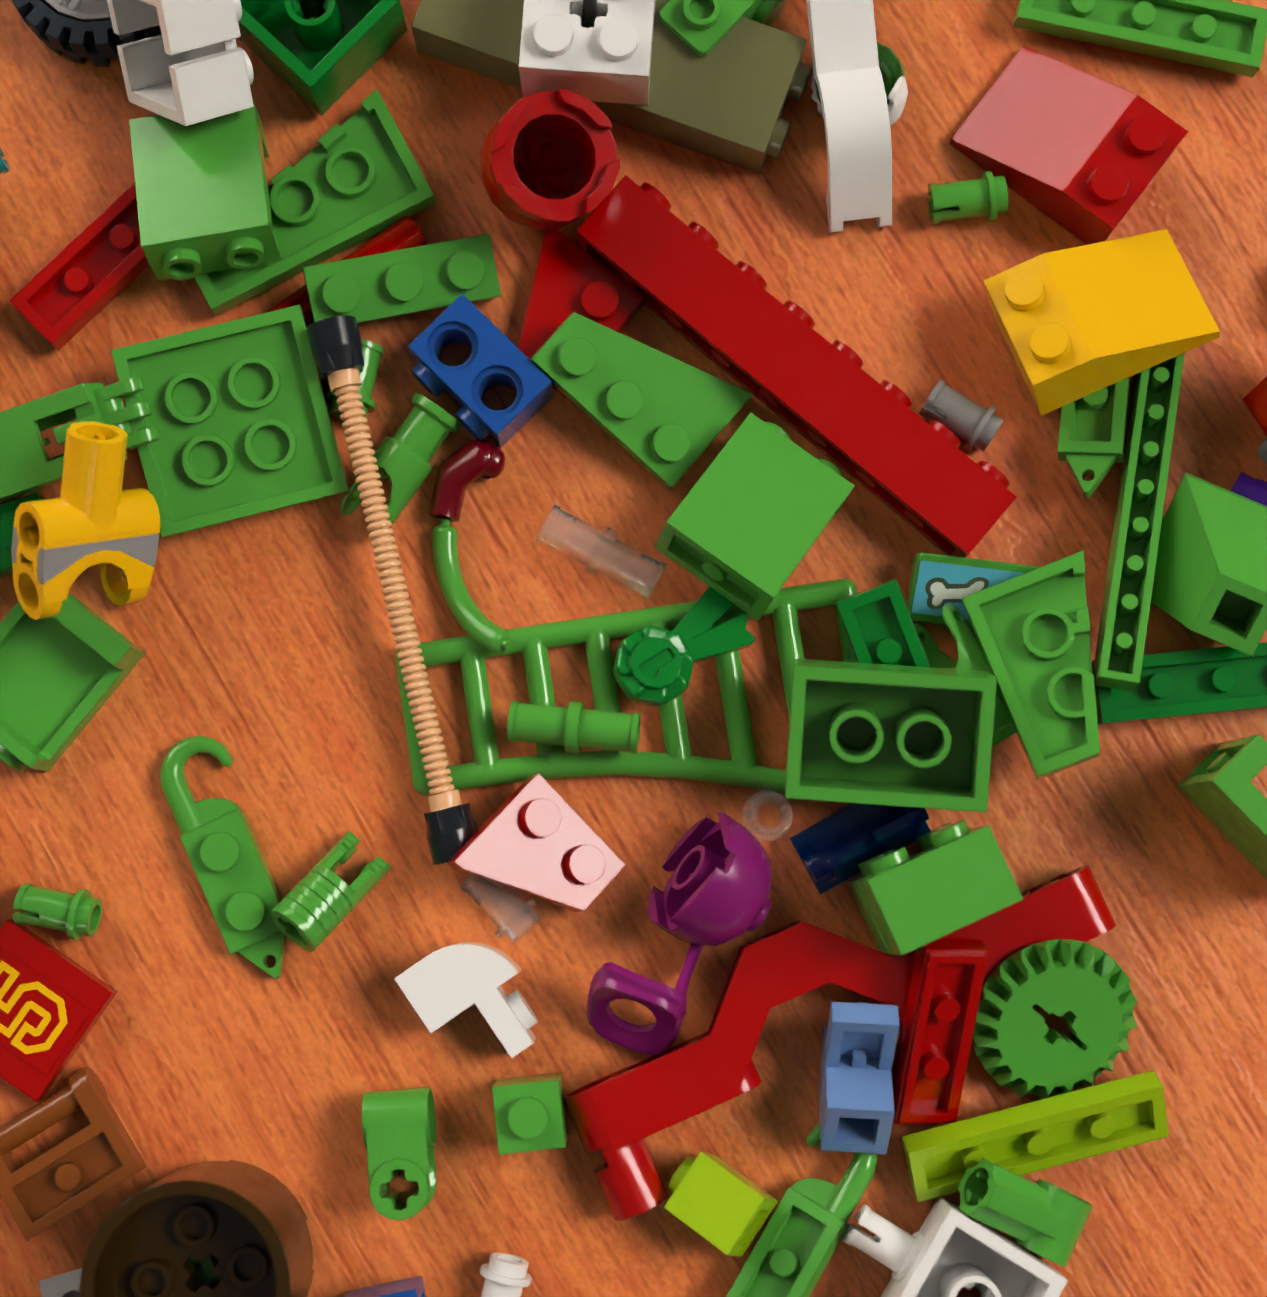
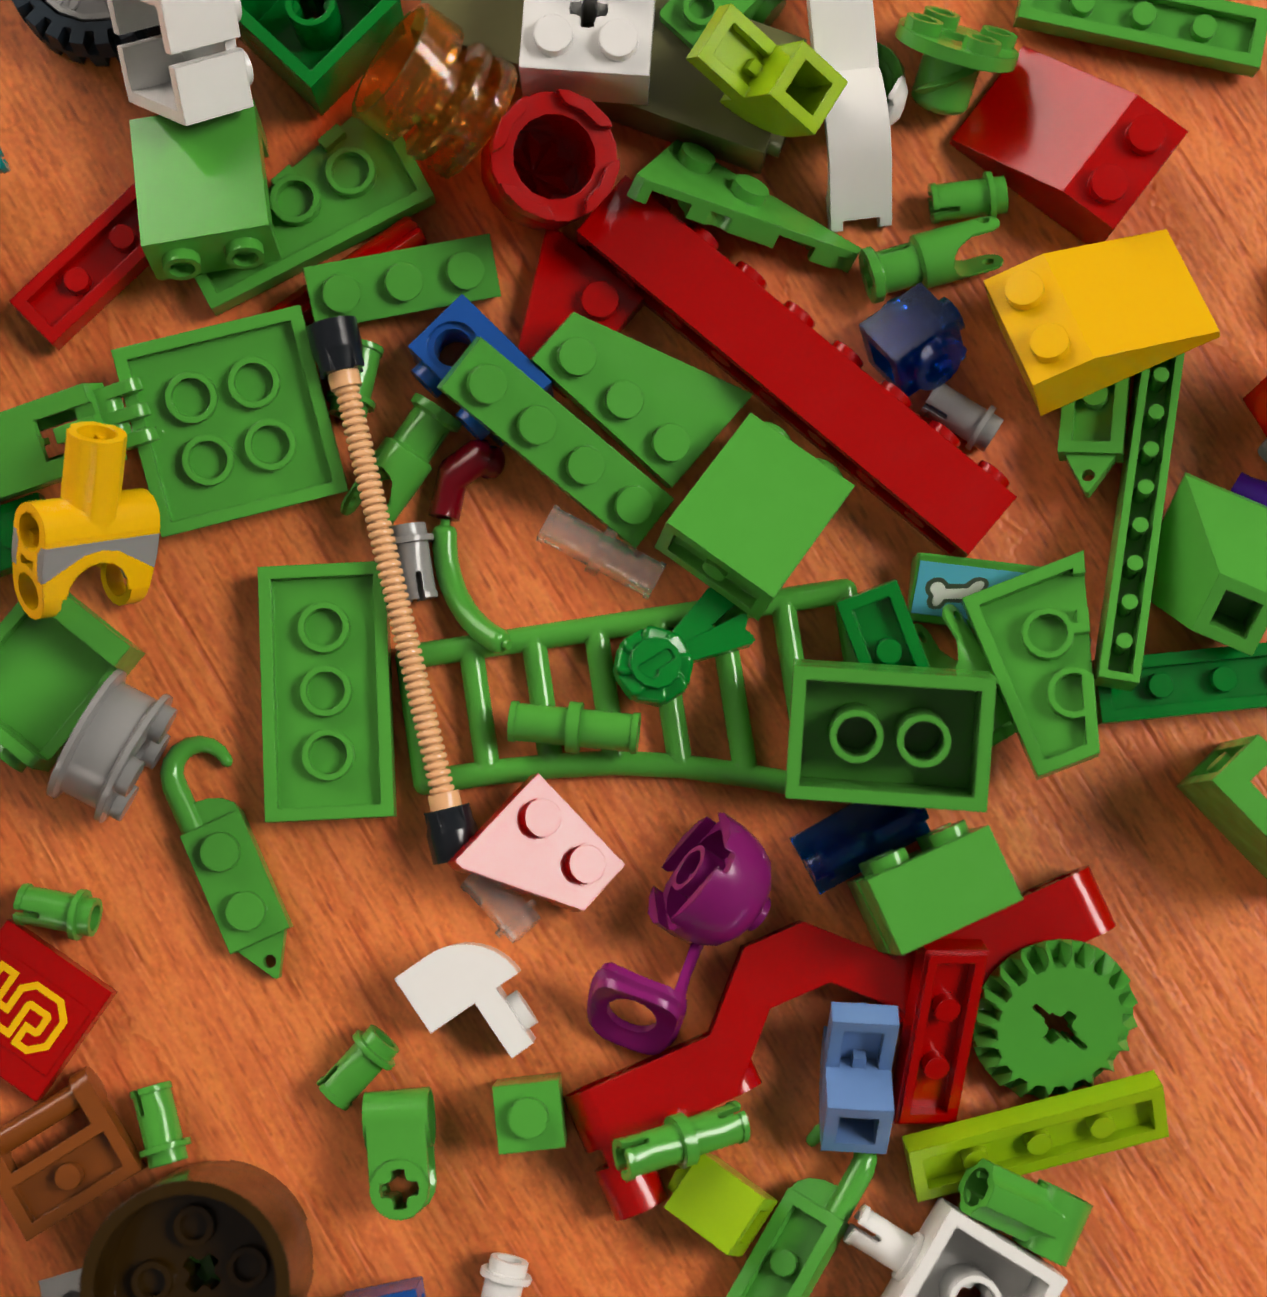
bright green hinge [270,831,392,952] -> none
clear pin [742,790,793,841] -> none
none -> light grey wheel [46,669,178,823]
none -> bright green pin [129,1081,192,1169]
none -> bright green plate [257,561,397,823]
none -> bright green pin [316,1025,399,1111]
none -> clear orange wheel [351,3,518,179]
none -> light grey pin [389,522,438,602]
none -> bright green plate [436,337,674,548]
none -> bright green pin [612,1100,750,1182]
none -> bright green wing [626,139,862,273]
none -> lime brick [686,3,848,137]
none -> bright green piece [859,216,1004,304]
none -> clear blue brick [859,282,967,397]
none -> bright green plate [895,6,1019,115]

